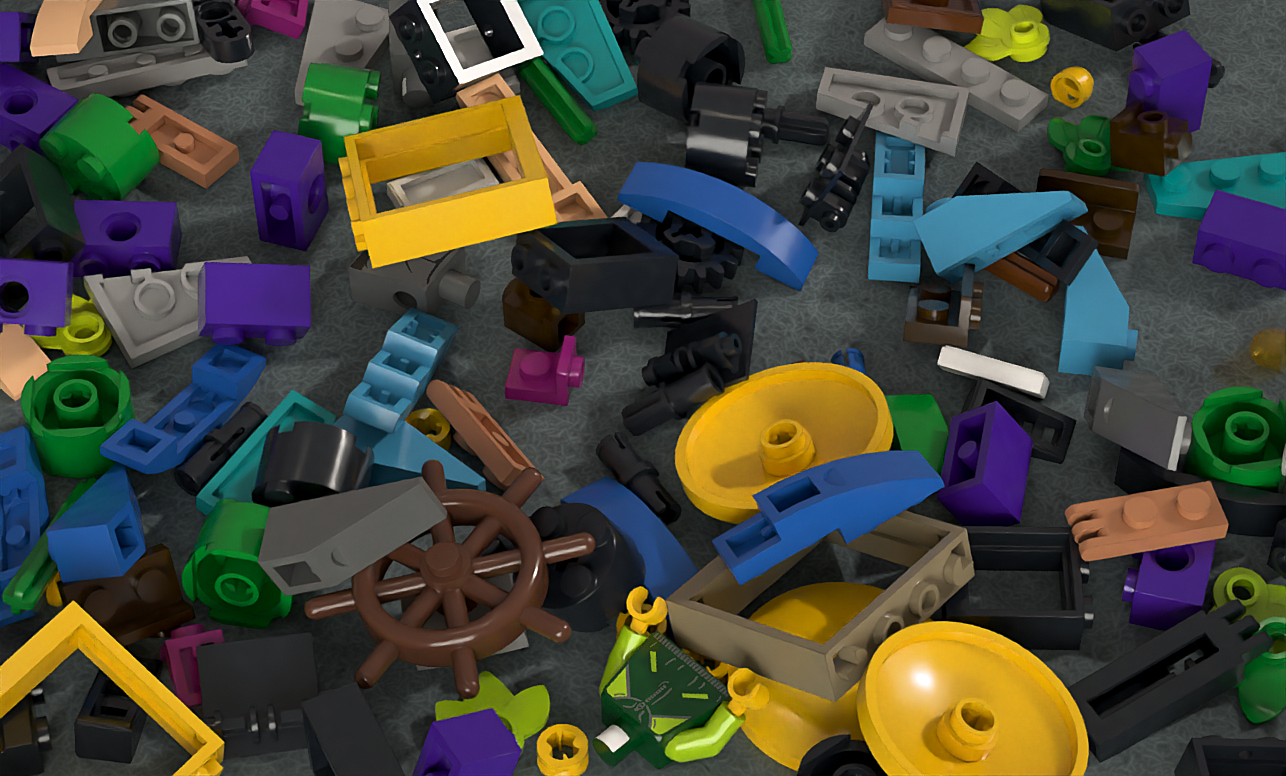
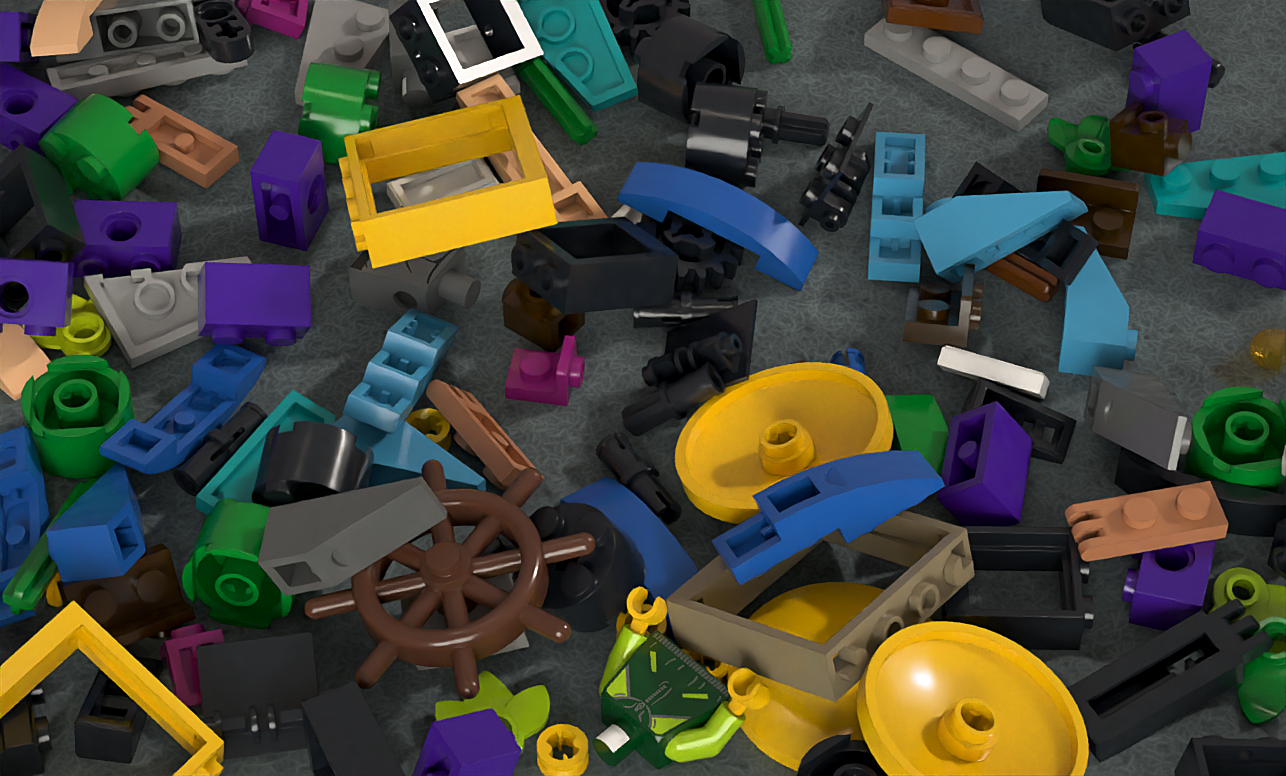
light grey wing [816,67,970,157] -> none
neon yellow plate [964,4,1050,62] -> none
yellow hinge [1051,66,1094,109] -> none

